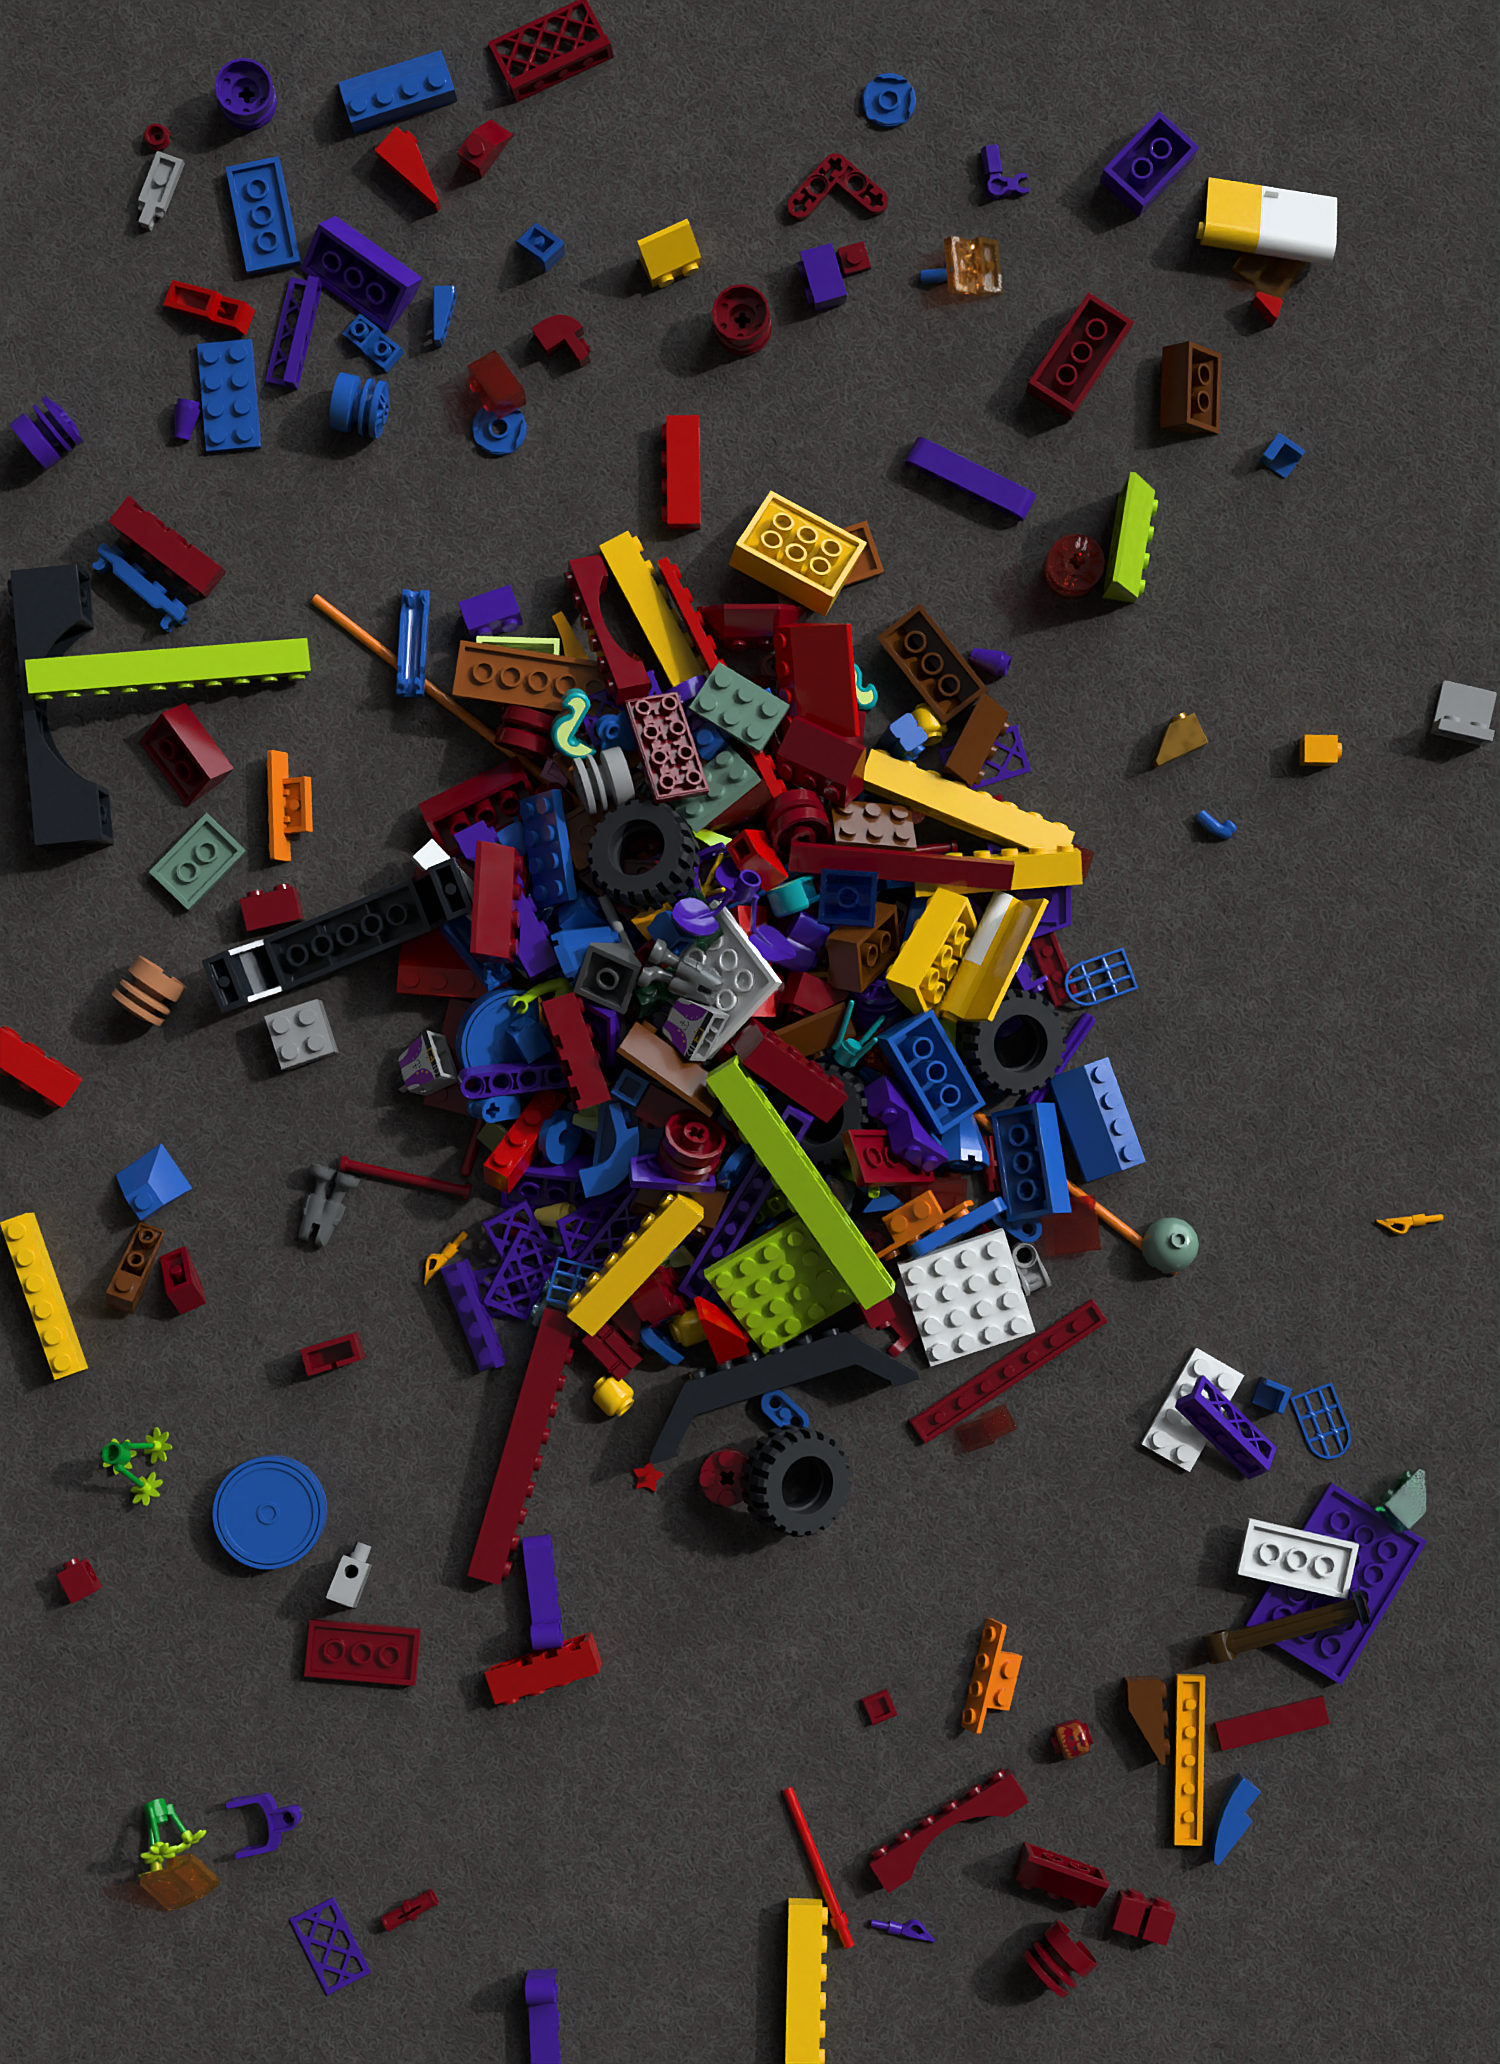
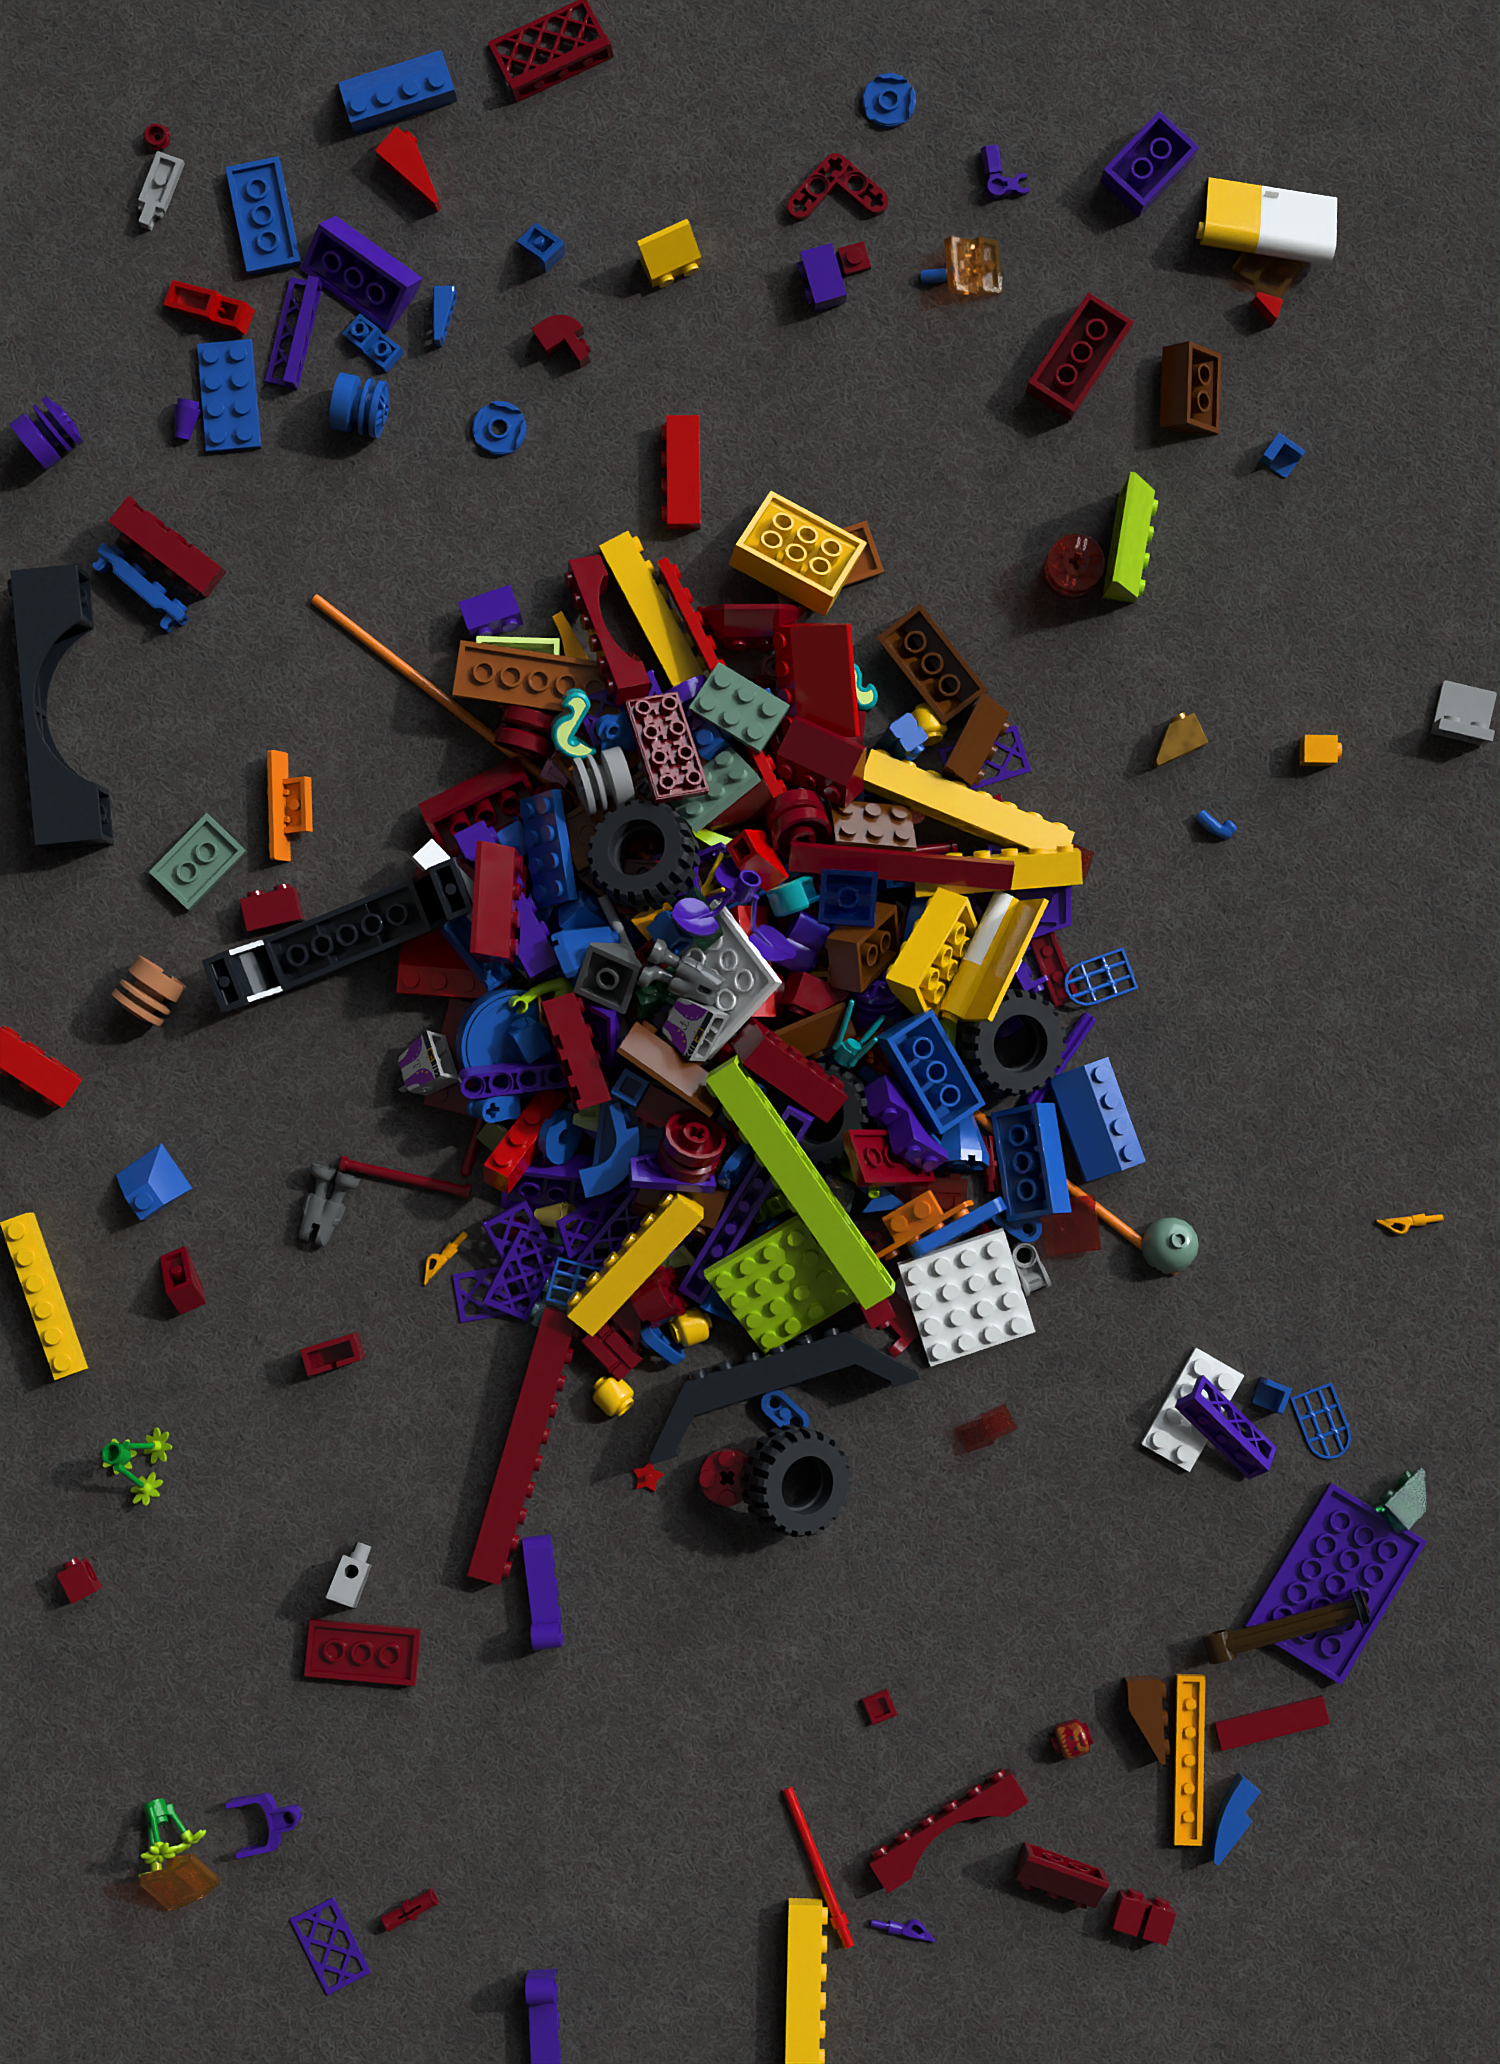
lime brick [25,638,311,701] -> none
reddish brown slope [106,1222,166,1315] -> none
dark red slope [139,703,234,807] -> none
blue brick [213,1455,328,1569] -> none
dark purple wheel [215,58,277,131] -> none
light grey brick [264,999,339,1070] -> none
blue piece [396,589,430,698] -> none
dark purple fence [440,1258,507,1372] -> none
dark red slope [457,119,513,178] -> none
clear red brick [467,350,526,420] -> none
red wedge [484,1631,602,1706] -> none
red slope [694,1296,751,1363] -> none
dark red wheel [712,284,772,356] -> none
dark purple beam [905,437,1036,521] -> none
dark red tile [909,1298,1108,1444] -> none
orange bracket [961,1618,1022,1734] -> none
dark purple cone [969,647,1012,678] -> none
dark red wheel [1023,1919,1098,1999] -> none
white plate [1236,1518,1359,1599] -> none

